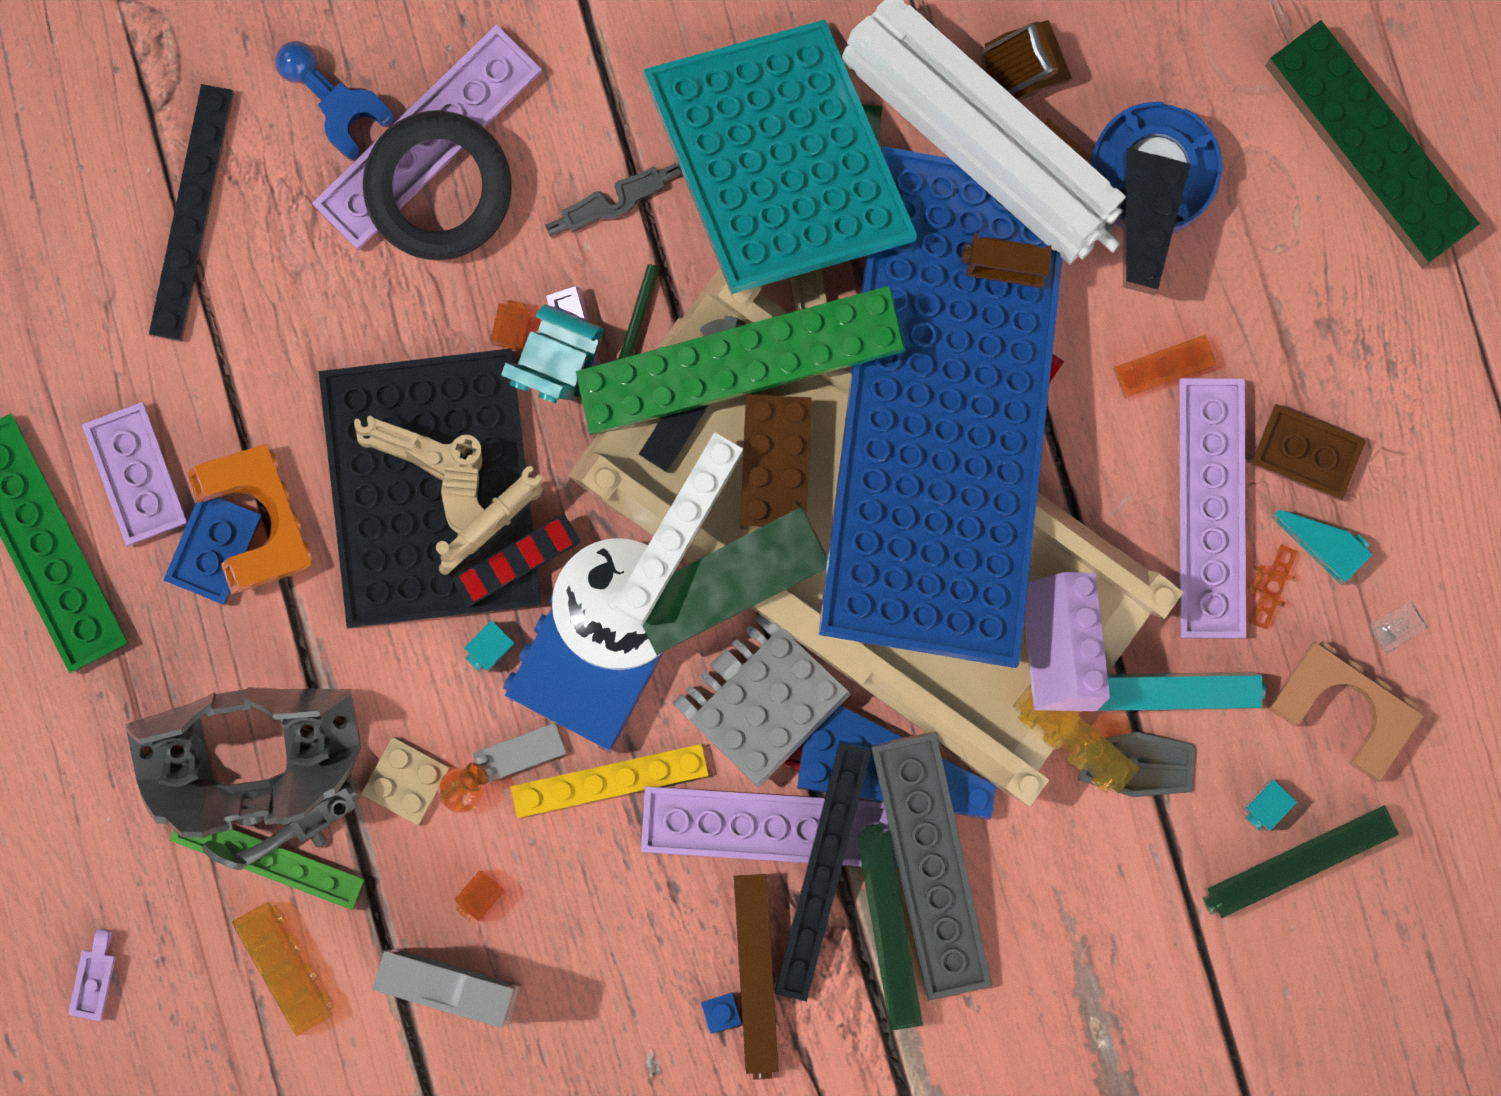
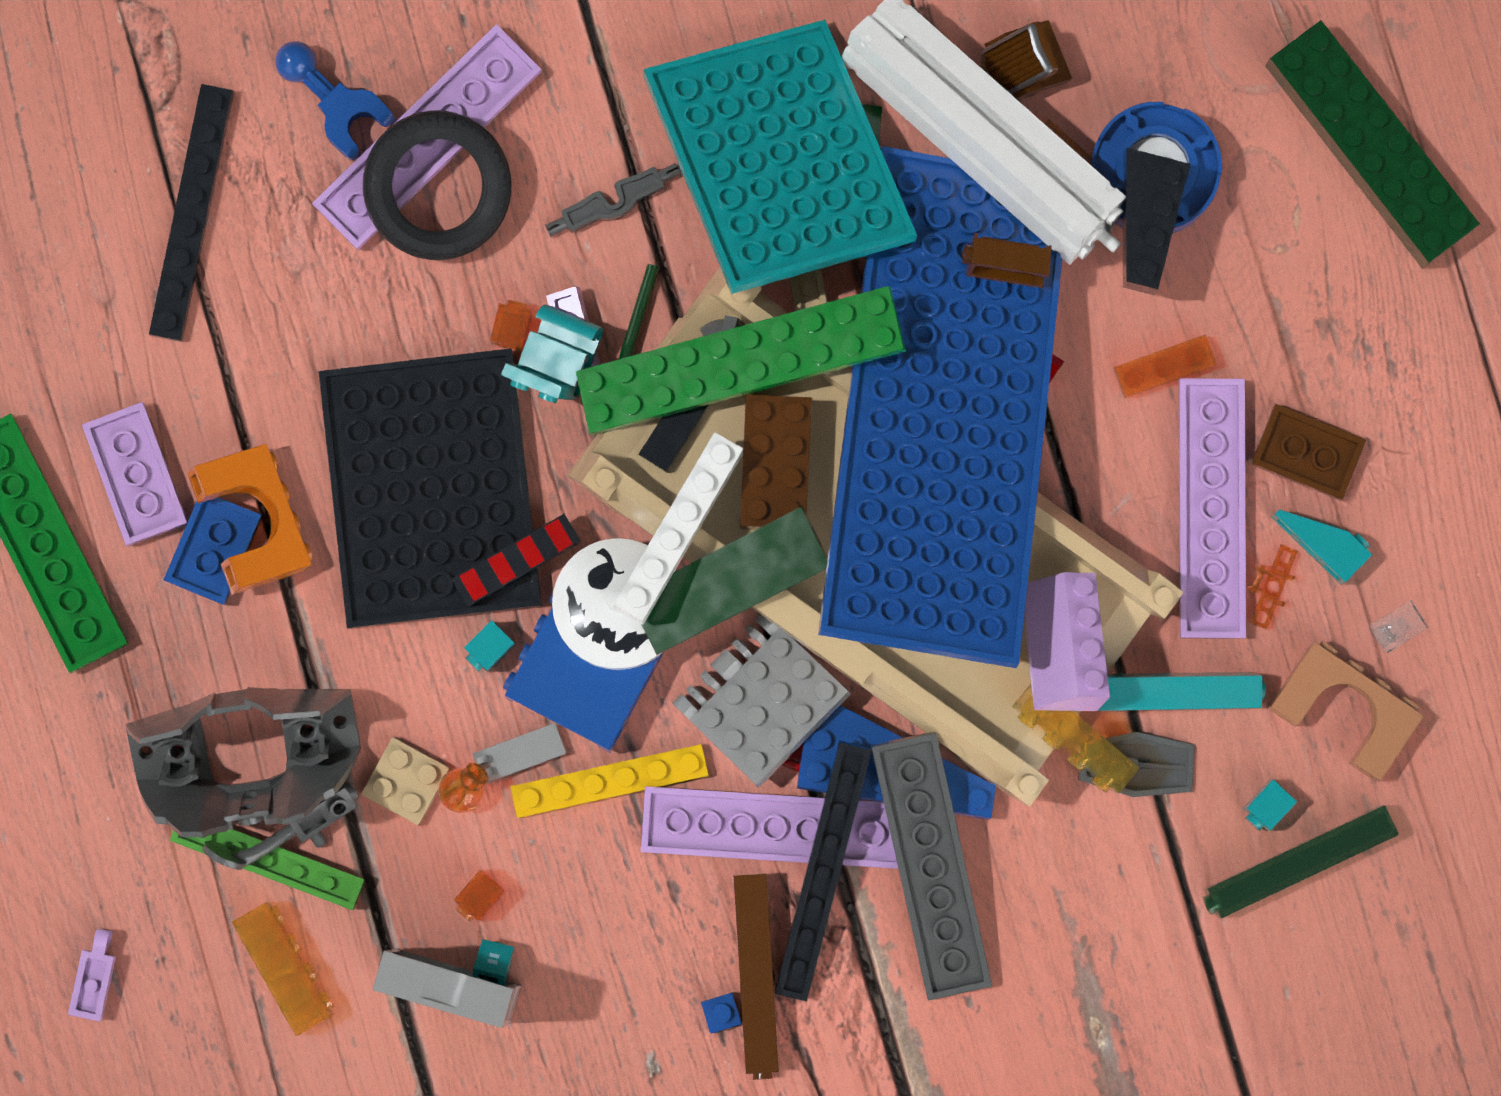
tan piece [354,416,543,575] -> none
clear green brick [856,824,923,1031] -> none
none -> teal brick [472,939,514,986]

